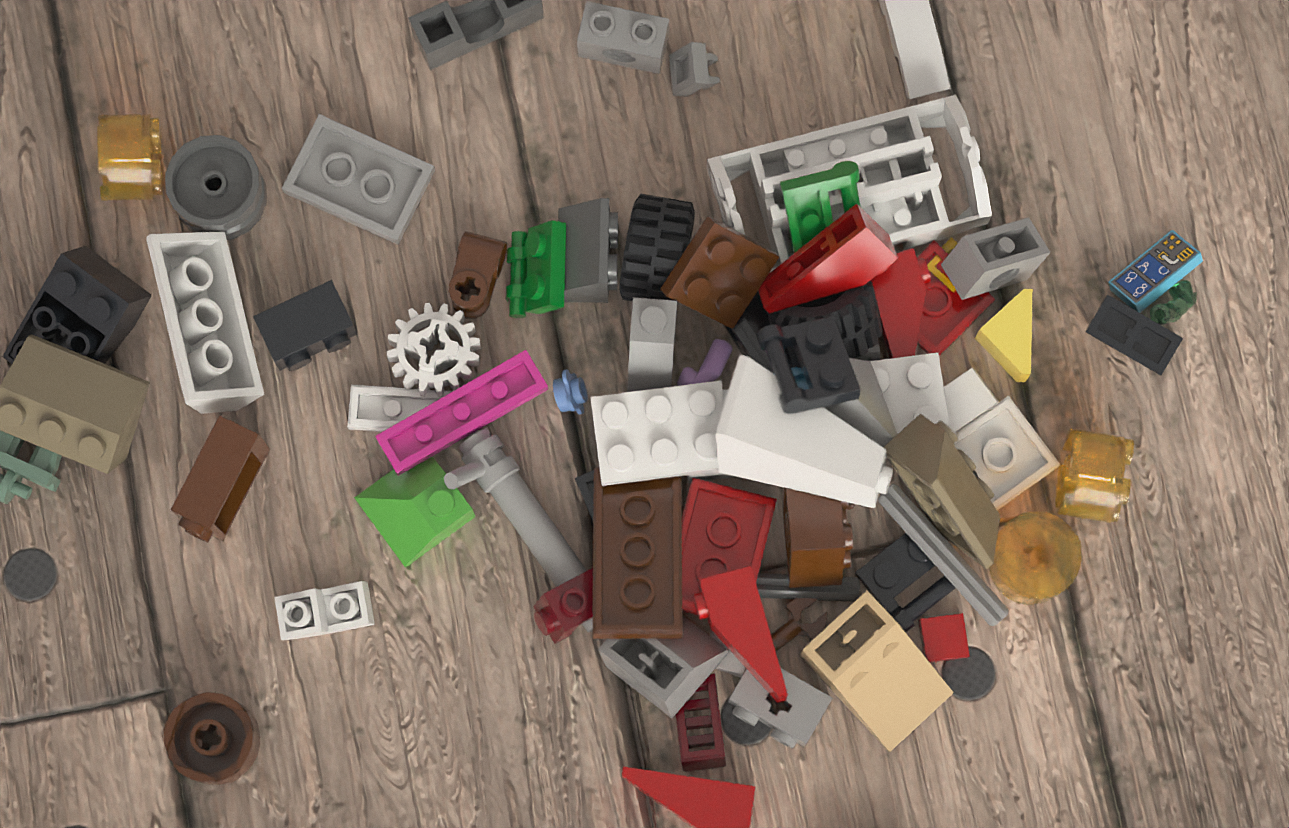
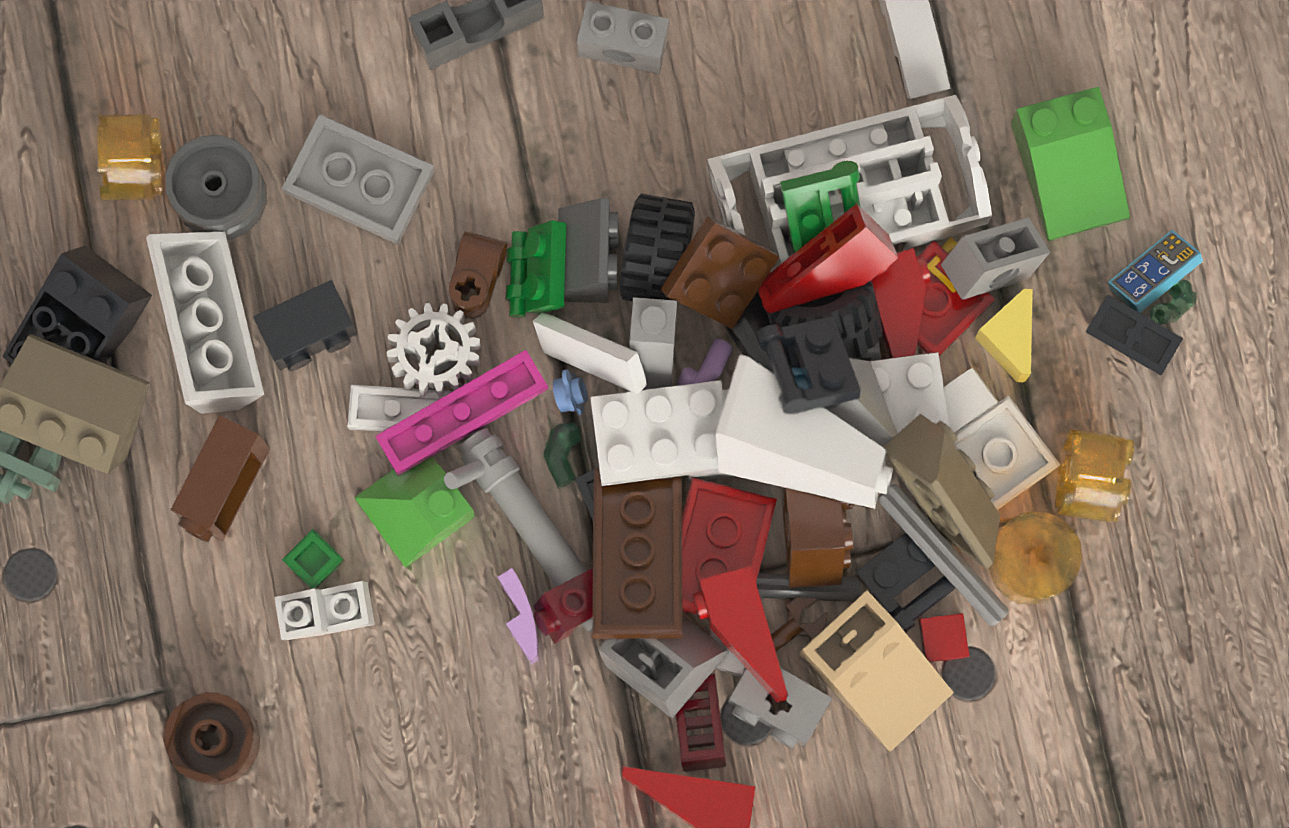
light grey tile [669,42,720,97] -> none
none -> green tile [282,529,345,589]
none -> lavender slope [498,568,539,665]
none -> white tile [533,312,647,394]
none -> clear green arm [543,423,581,489]
none -> bright green slope [1010,86,1130,241]

